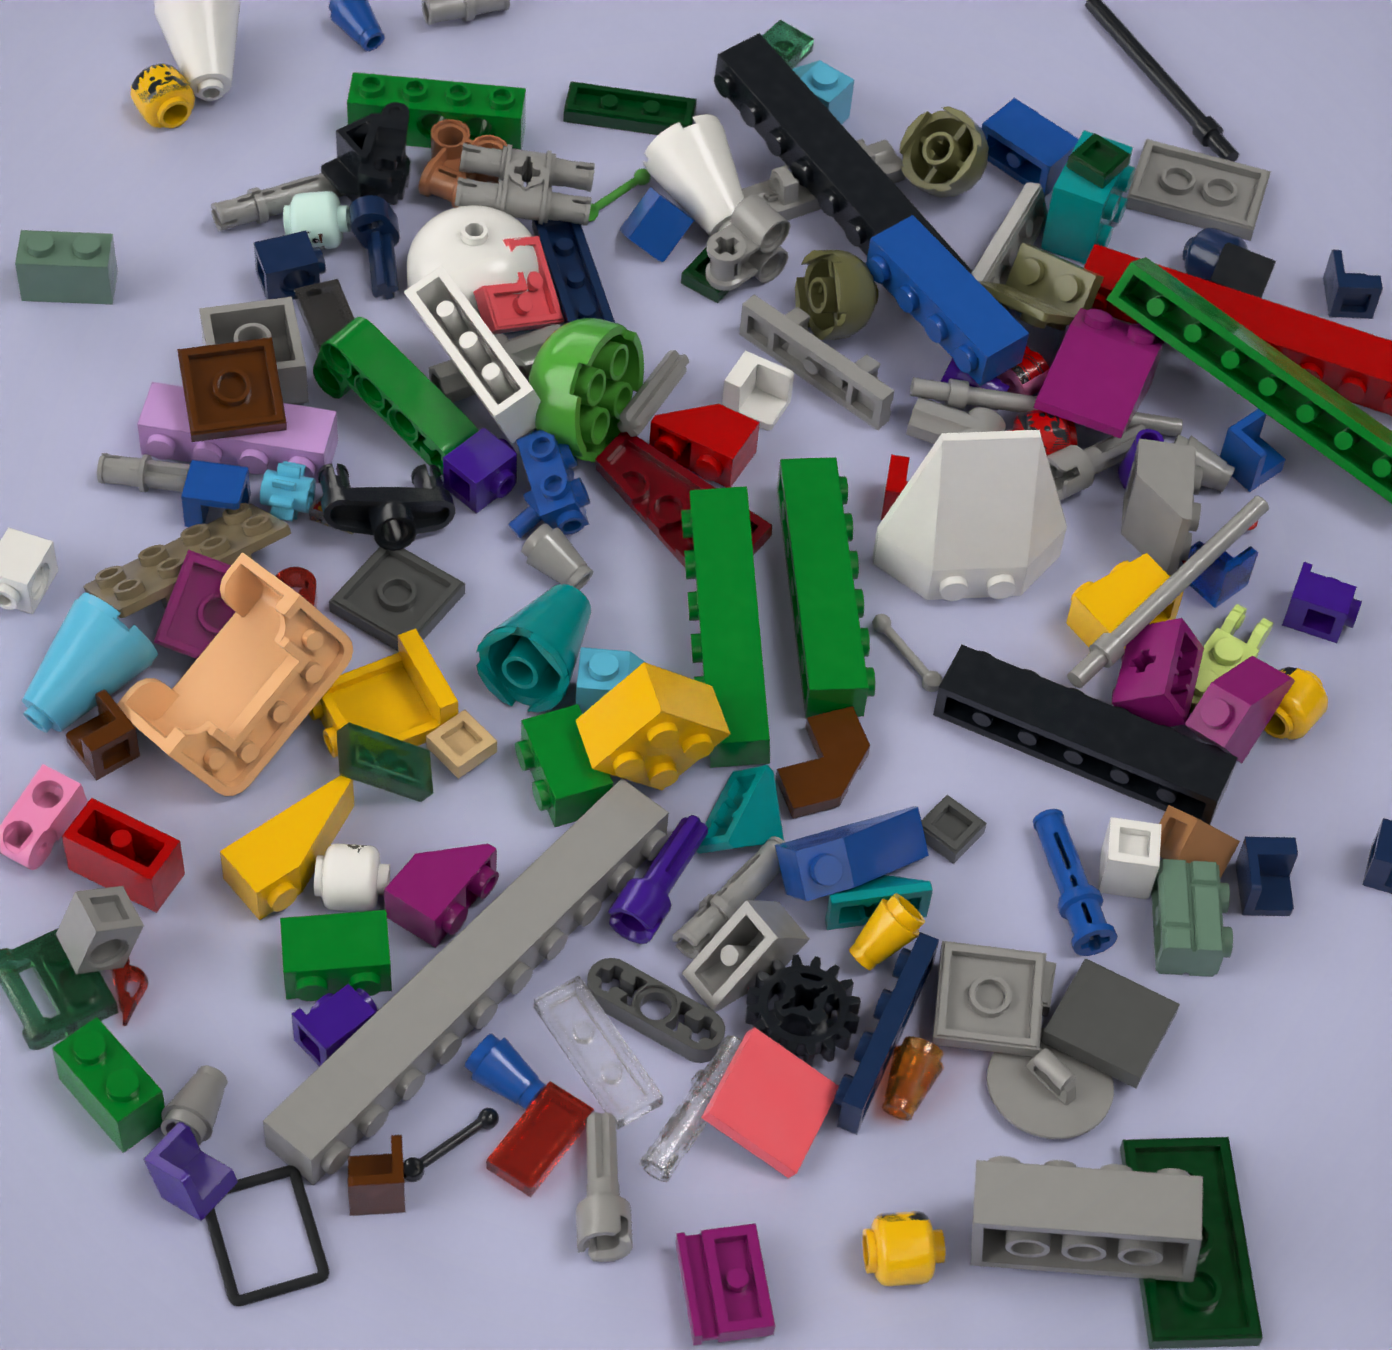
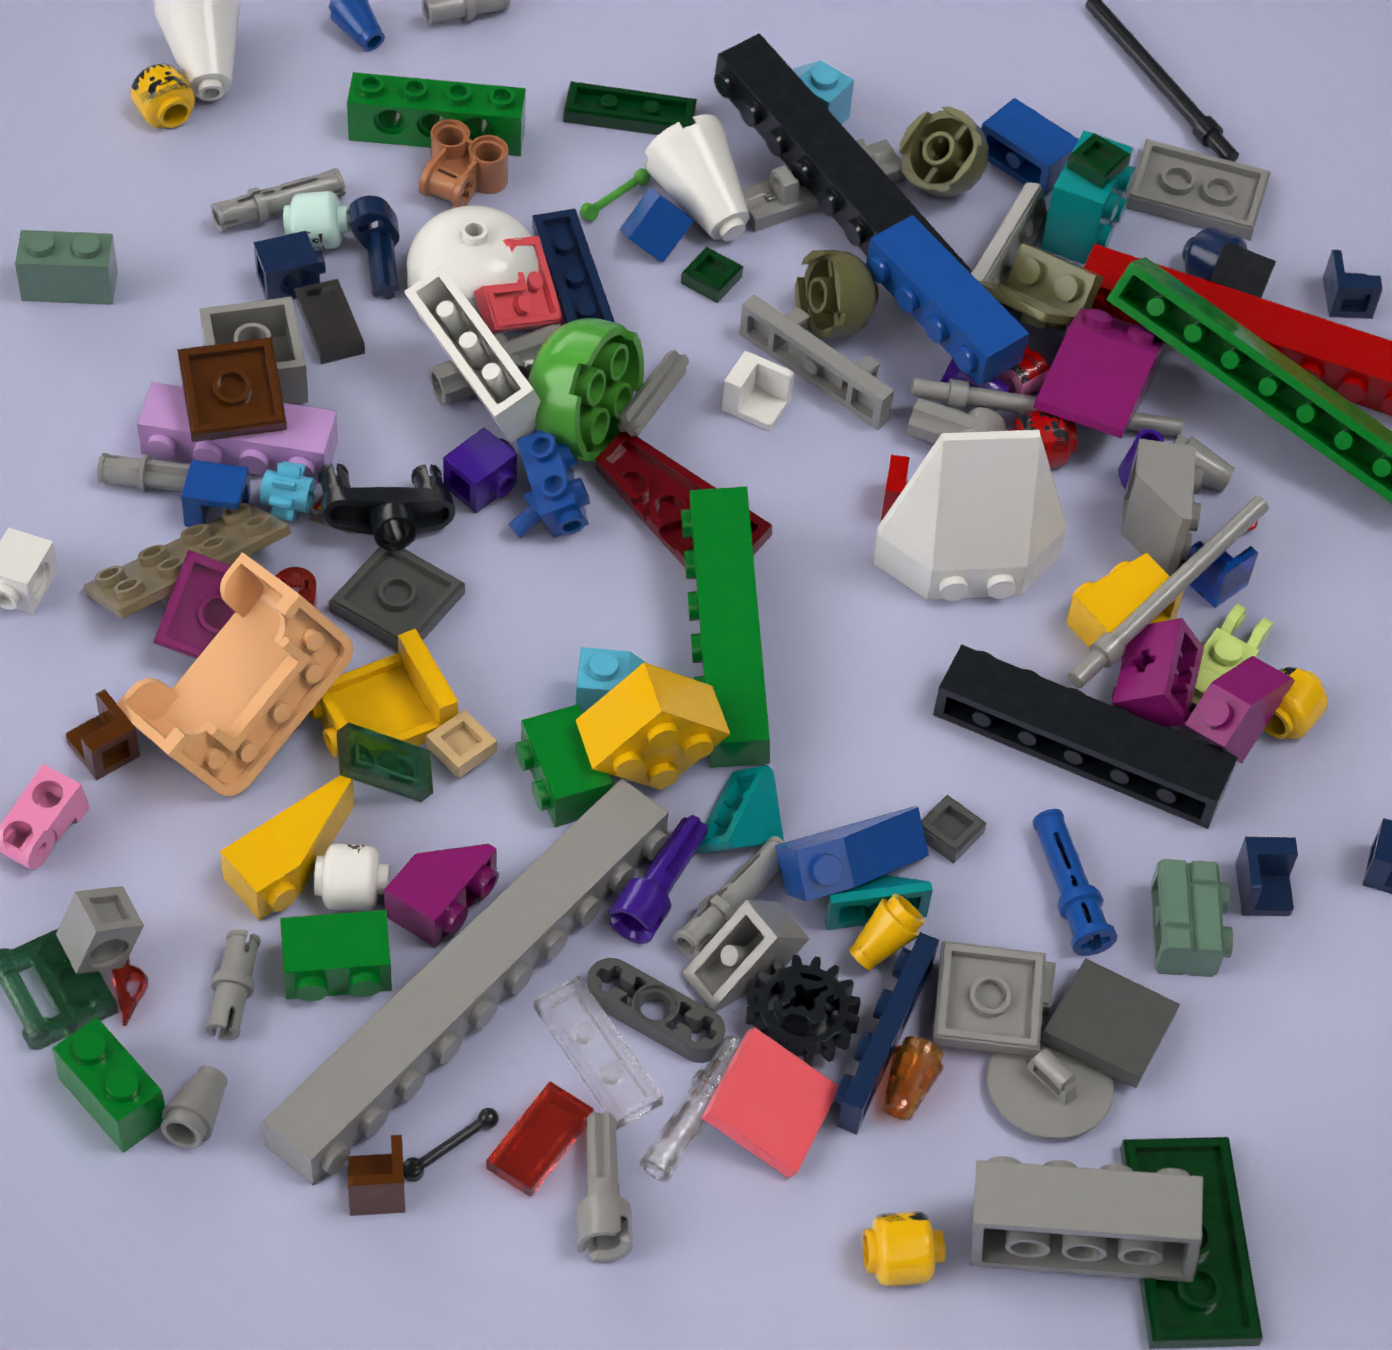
medium azure cone [22,592,158,733] -> none
red brick [62,797,185,913] -> none
dark purple panel [143,1122,238,1221] -> none
black piece [205,1165,330,1306] -> none
dark purple brick [291,984,378,1067] -> none
green beam [313,317,479,475] -> none
black piece [321,102,411,222] -> none
light grey pin [455,143,595,226] -> none
blue cone [464,1033,546,1110] -> none
teal cone [476,584,591,713] -> none
light grey cone [521,524,593,590] -> none
red slope [649,404,760,488] -> none
magenta plate [675,1223,775,1346] -> none
light grey piece [705,194,790,291] -> none
clear green plate [762,20,814,69] -> none
reddish brown tile [776,706,870,819] -> none
green brick [777,457,875,719] -> none
light grey hinge [872,614,942,692] -> none
light grey piece [1047,424,1146,500] -> none
white panel [1098,817,1162,899] -> none
medium nougat panel [1159,805,1240,879] -> none
blue panel [1220,409,1286,492] -> none
dark purple brick [1282,562,1362,643] -> none
none -> light grey pin [205,929,261,1040]

